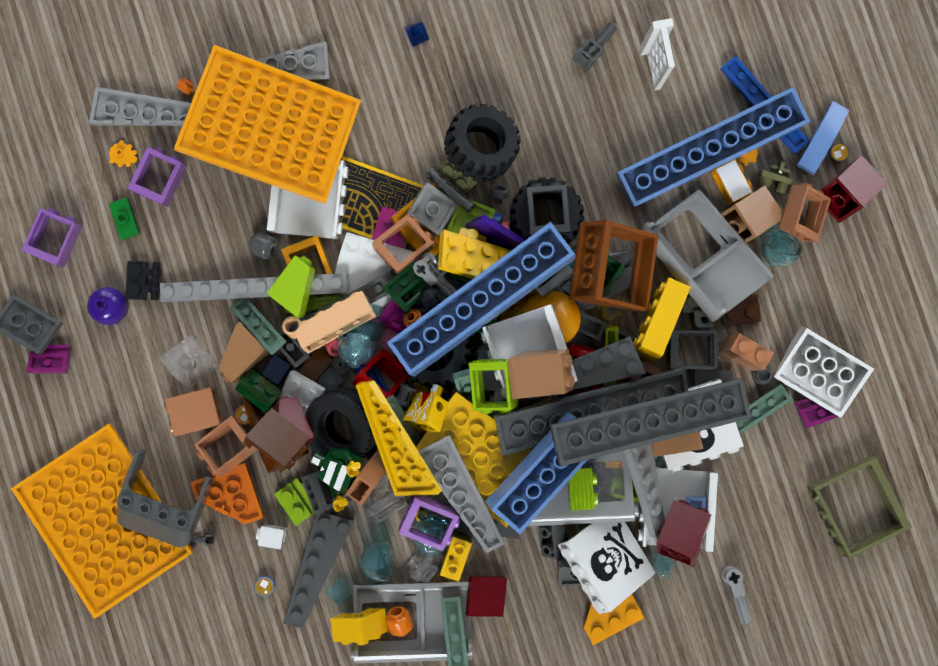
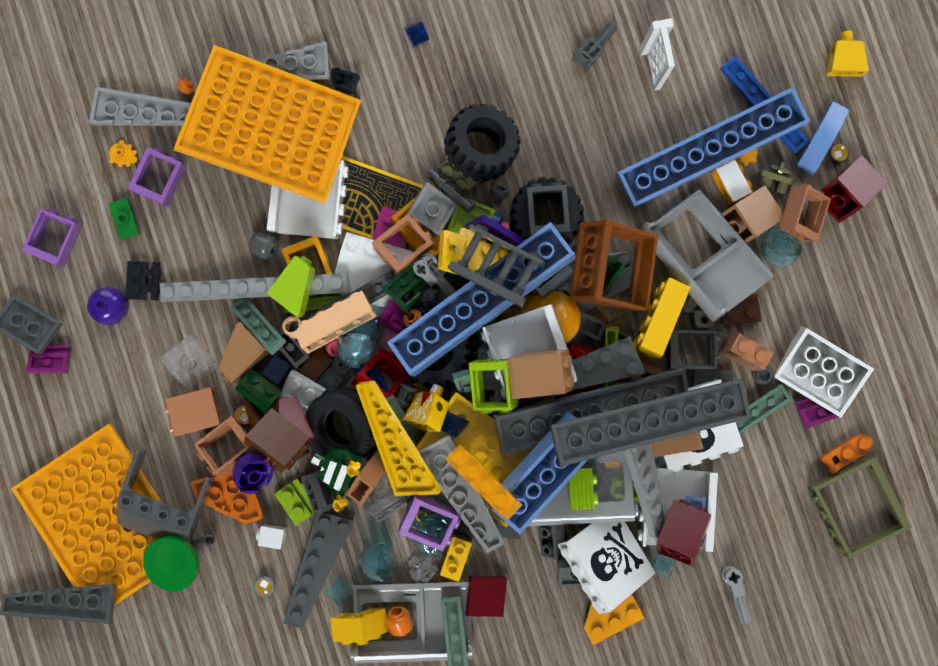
none -> dark grey wing [0,583,117,624]
none -> green piece [143,535,200,592]
none -> dark purple cylinder [232,453,273,494]
none -> black plate [330,67,360,94]
none -> slope [441,411,469,438]
none -> light orange brick [446,444,523,520]
none -> dark grey fence [447,224,545,307]
none -> orange plate [819,434,873,474]
none -> yellow torso [826,31,869,77]

